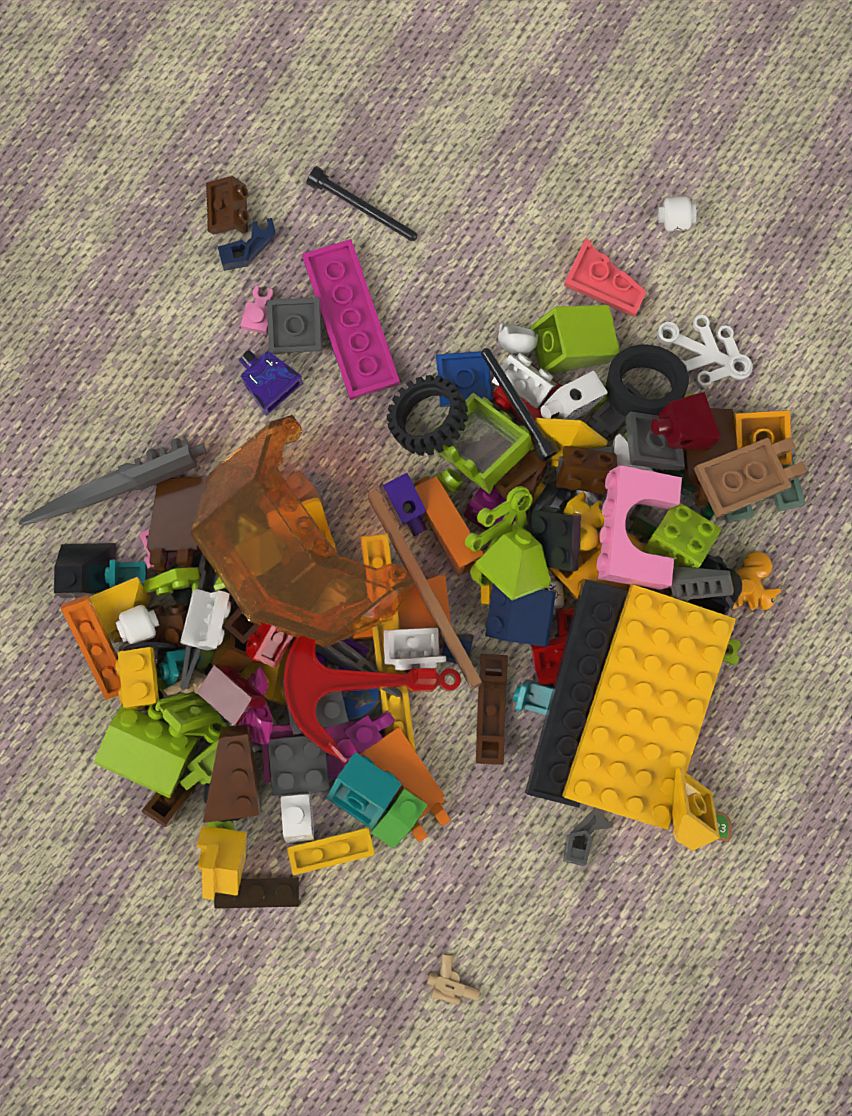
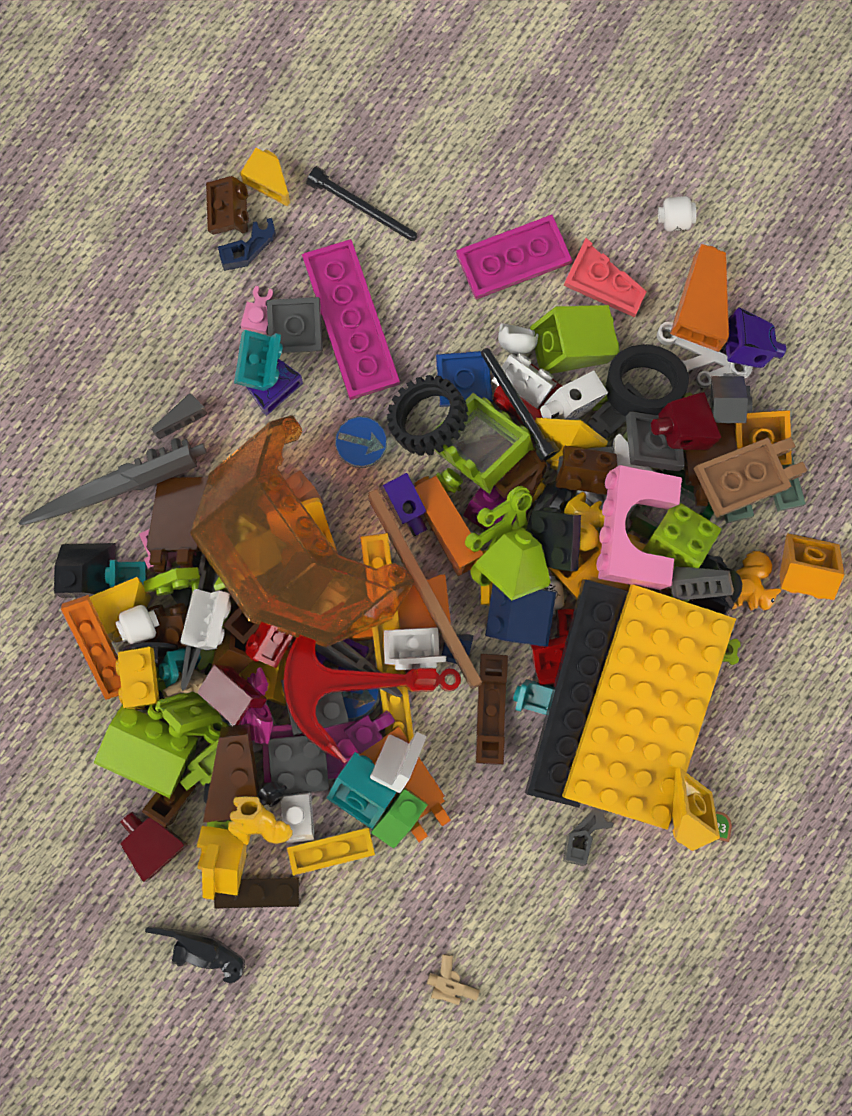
none -> dark red torso [120,811,188,882]
none -> black animal [145,926,245,983]
none -> dark grey slope [151,394,208,439]
none -> yellow animal [228,797,293,845]
none -> teal bracket [234,330,283,391]
none -> yellow slope [240,148,290,207]
none -> black plate [257,781,287,807]
none -> blue piece [335,416,387,468]
none -> white panel [370,732,427,793]
none -> dark pink plate [456,215,572,300]
none -> orange slope [670,244,729,352]
none -> dark grey hinge [710,373,752,423]
none -> dark purple torso [726,307,786,368]
none -> light orange slope [779,533,844,600]

